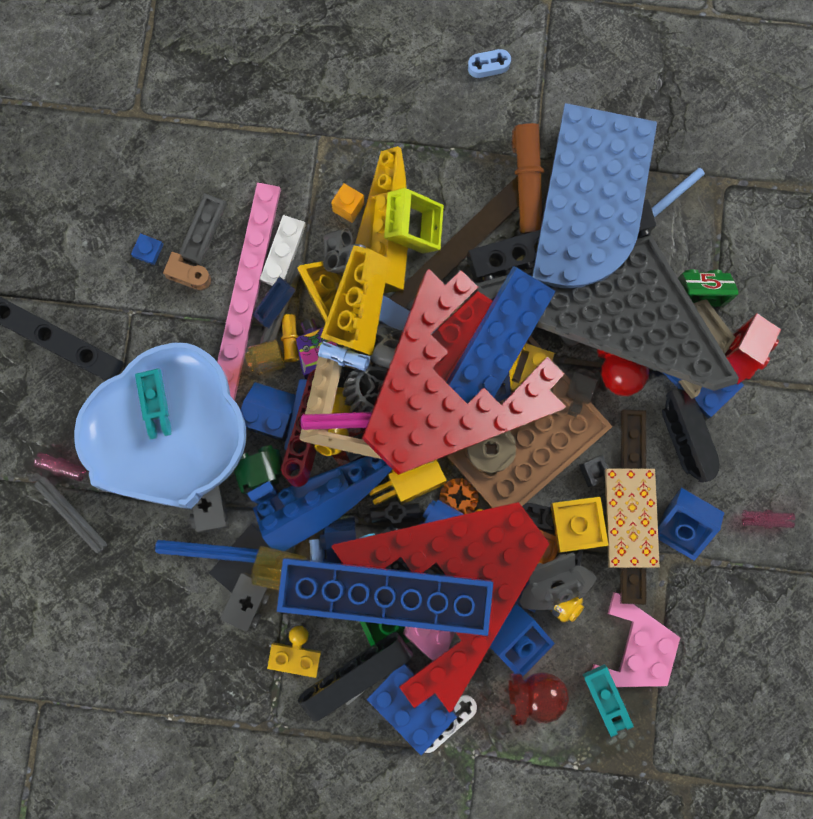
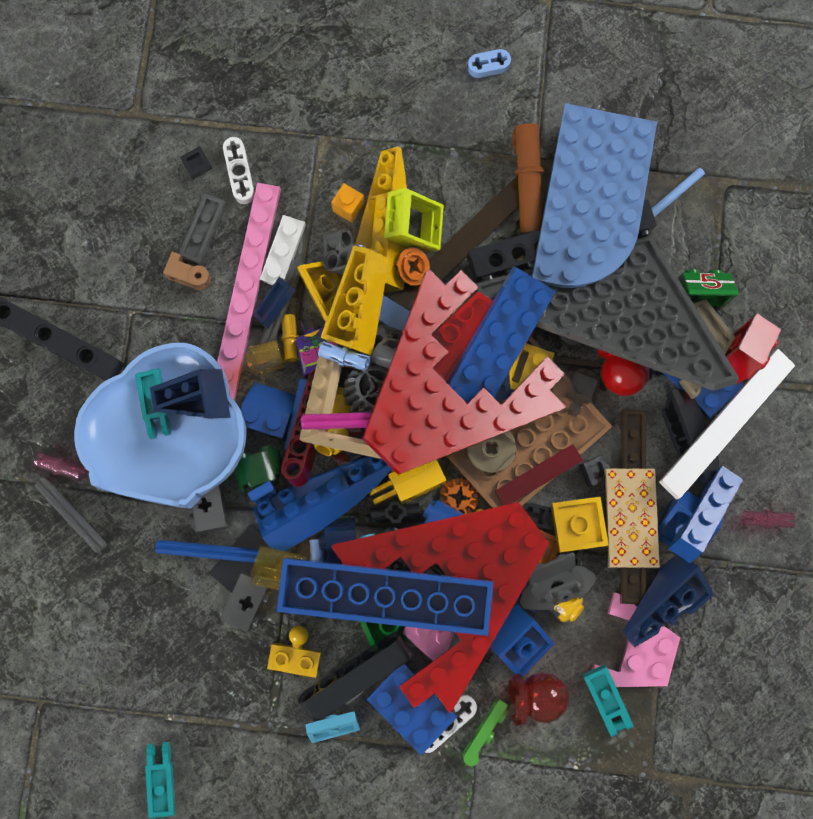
blue plate [131,233,164,265] -> none
none -> teal hinge [145,742,176,818]
none -> dark blue wedge [150,369,231,419]
none -> black plate [180,146,213,180]
none -> white beam [223,137,255,204]
none -> medium azure plate [305,711,360,743]
none -> orange gear [395,247,430,286]
none -> bright green plate [462,697,508,766]
none -> dark red sticker [495,444,583,505]
none -> dark blue wedge [623,554,714,647]
none -> white tile [659,349,795,499]
none -> arch [669,466,743,563]

